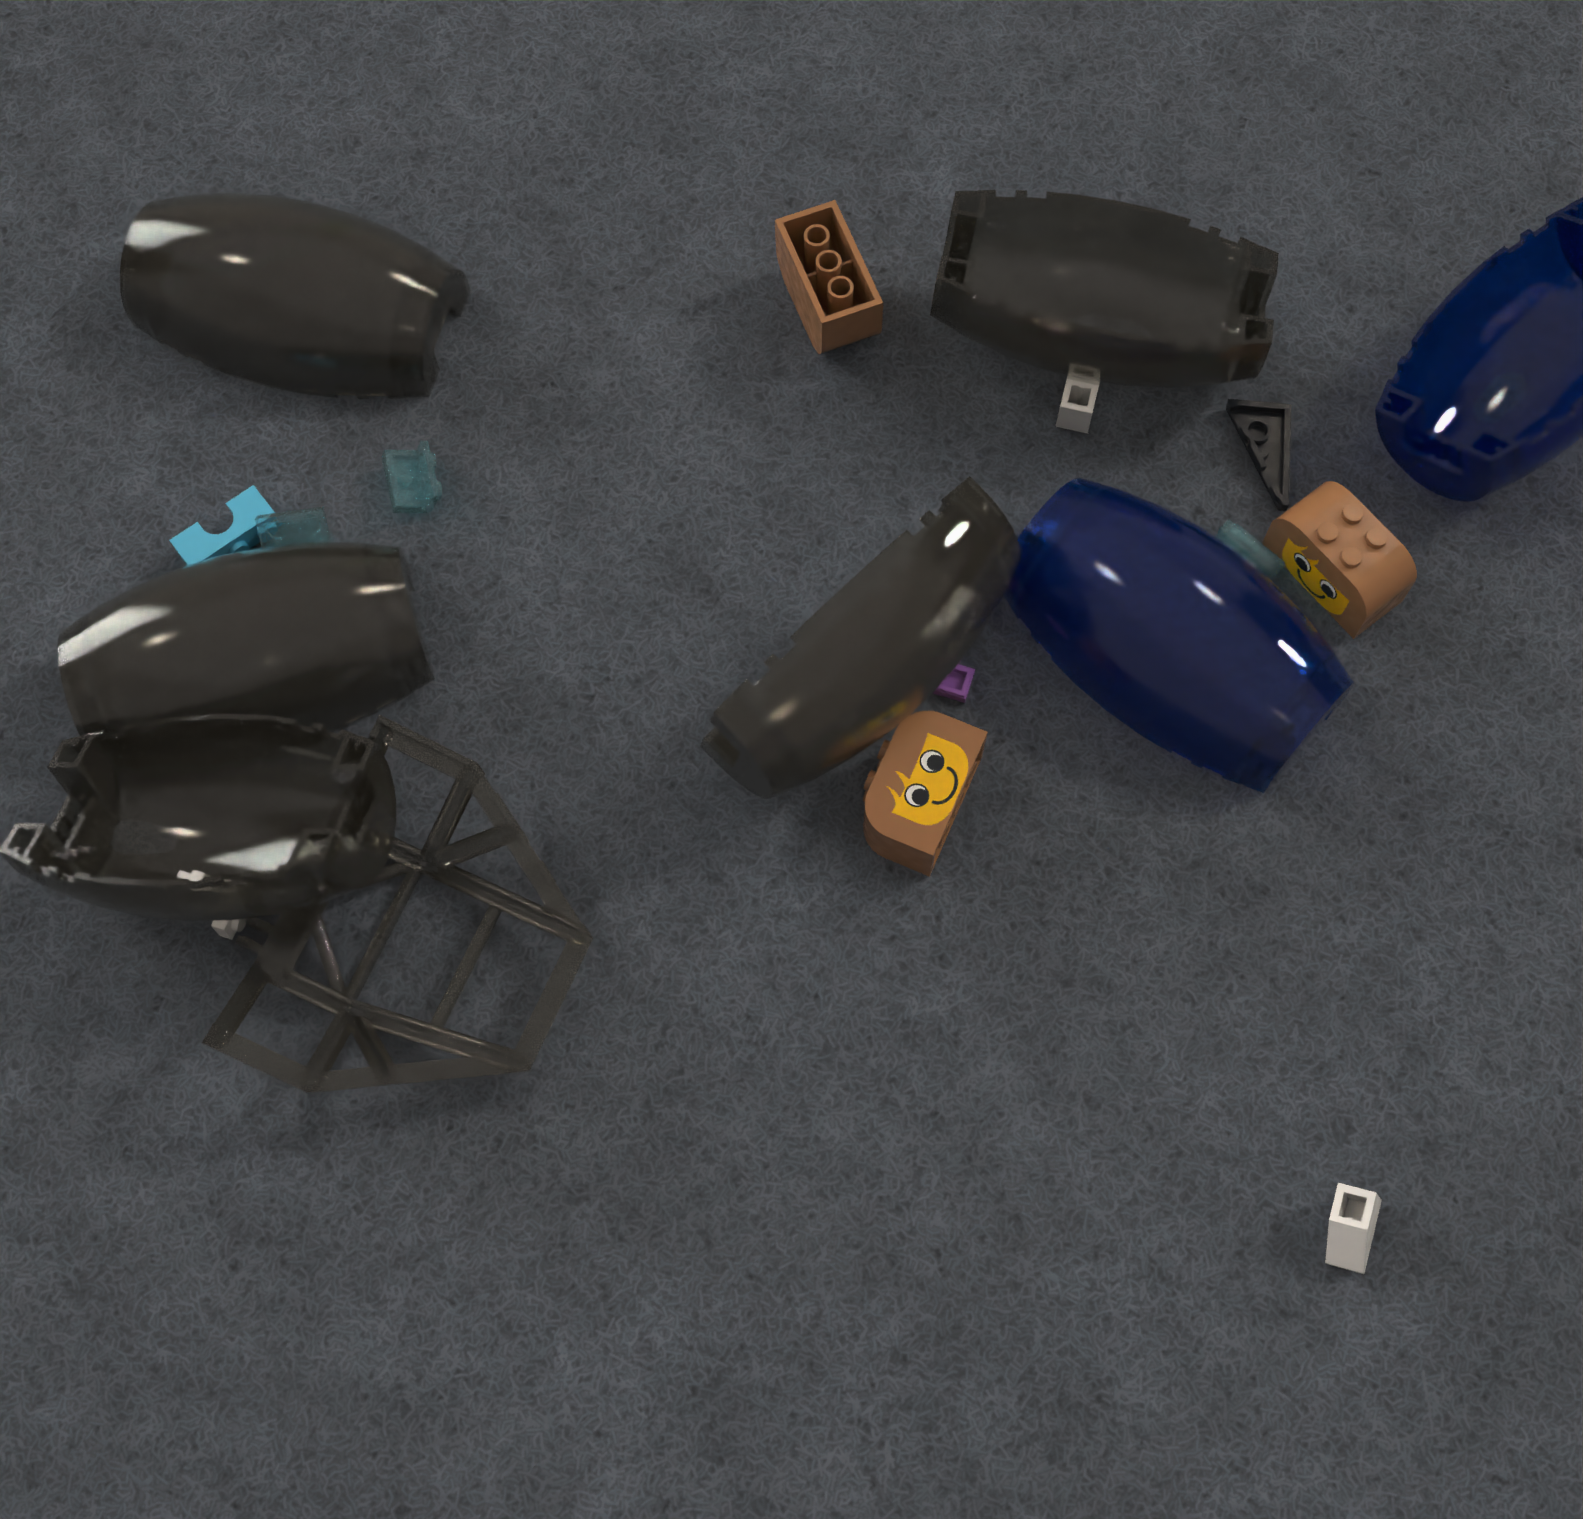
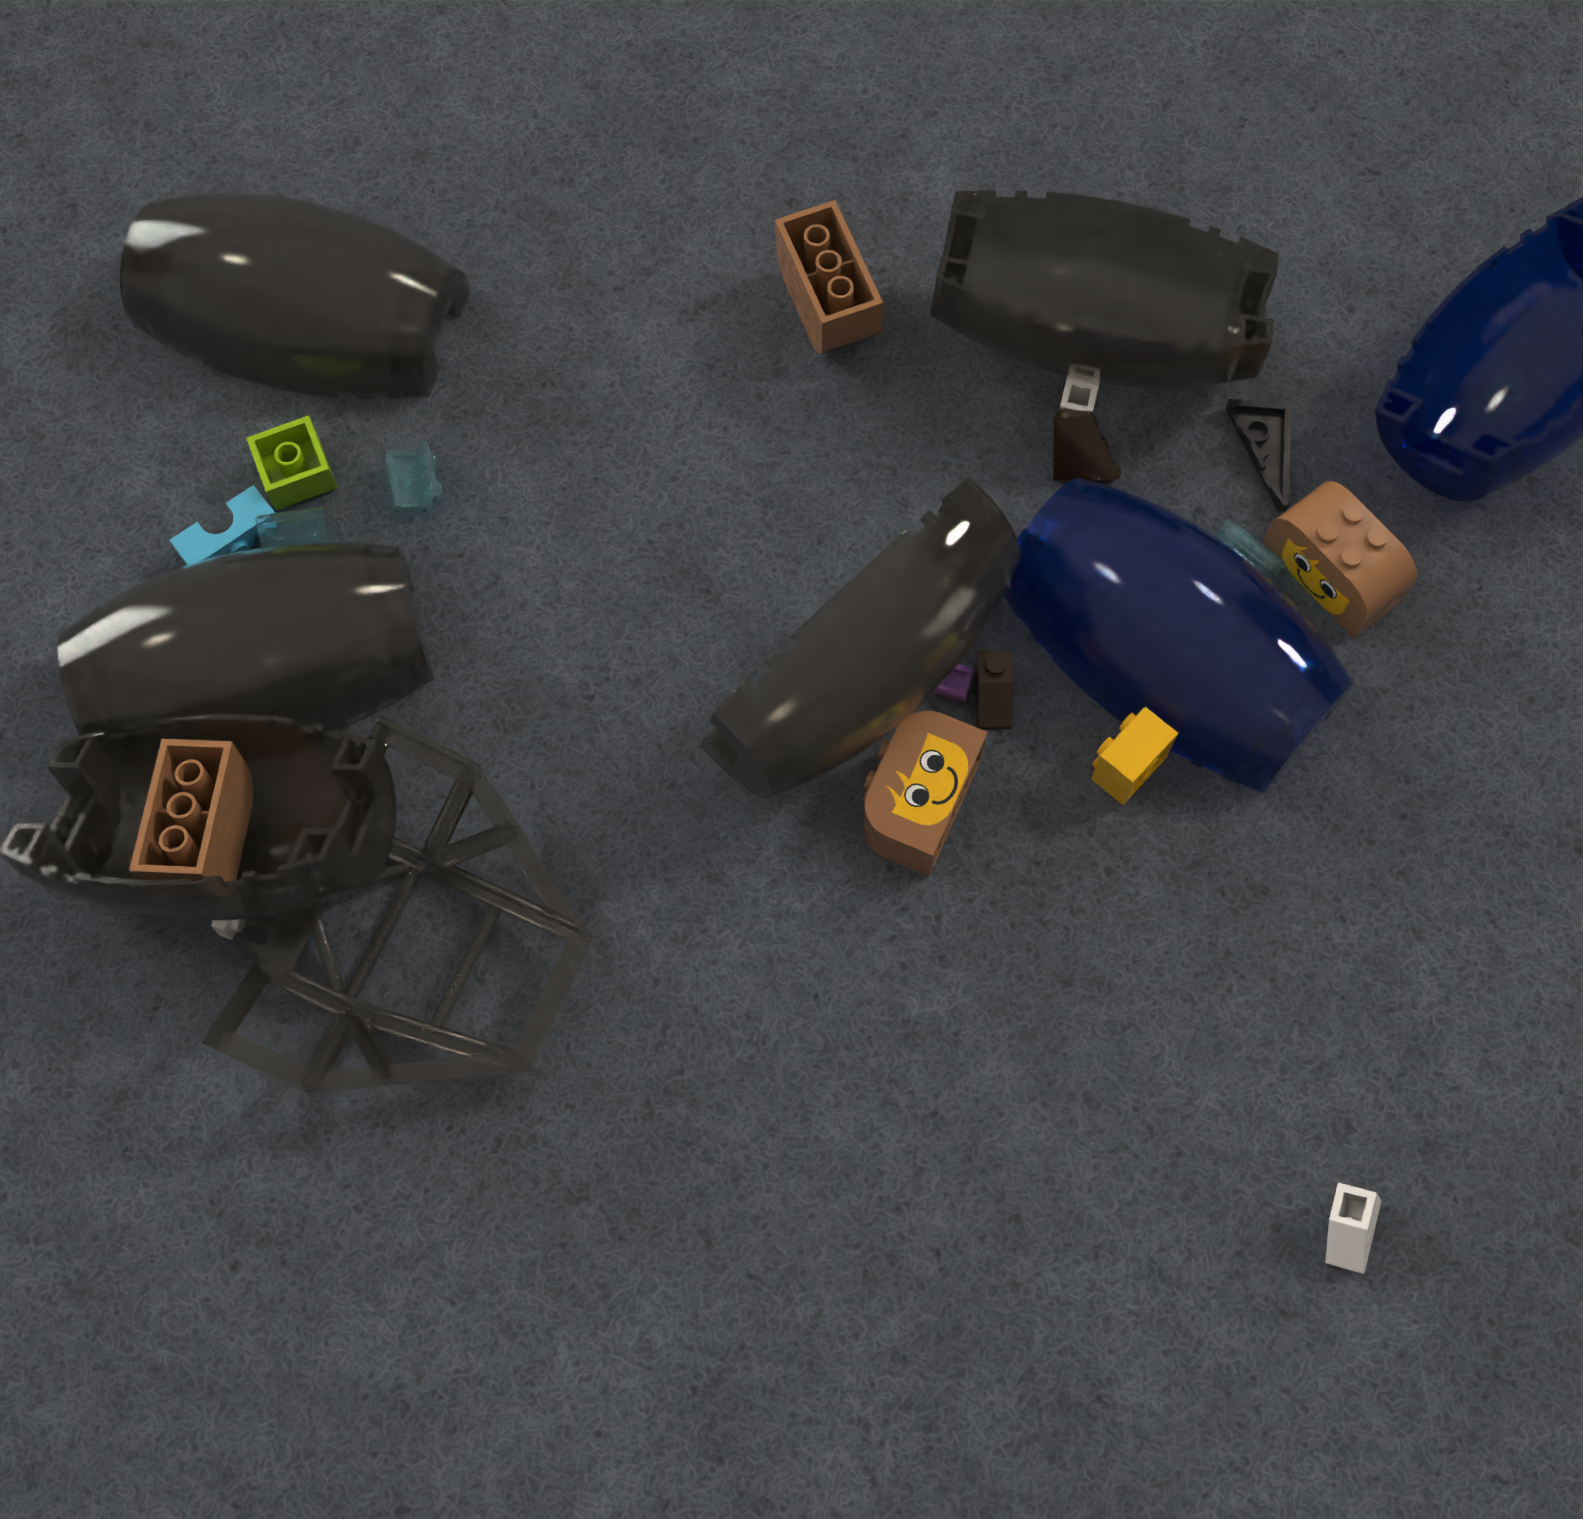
none -> medium nougat brick [129,739,253,898]
none -> lime brick [246,415,338,510]
none -> dark brown slope [975,650,1014,729]
none -> dark brown slope [1053,409,1121,482]
none -> yellow brick [1091,707,1178,805]

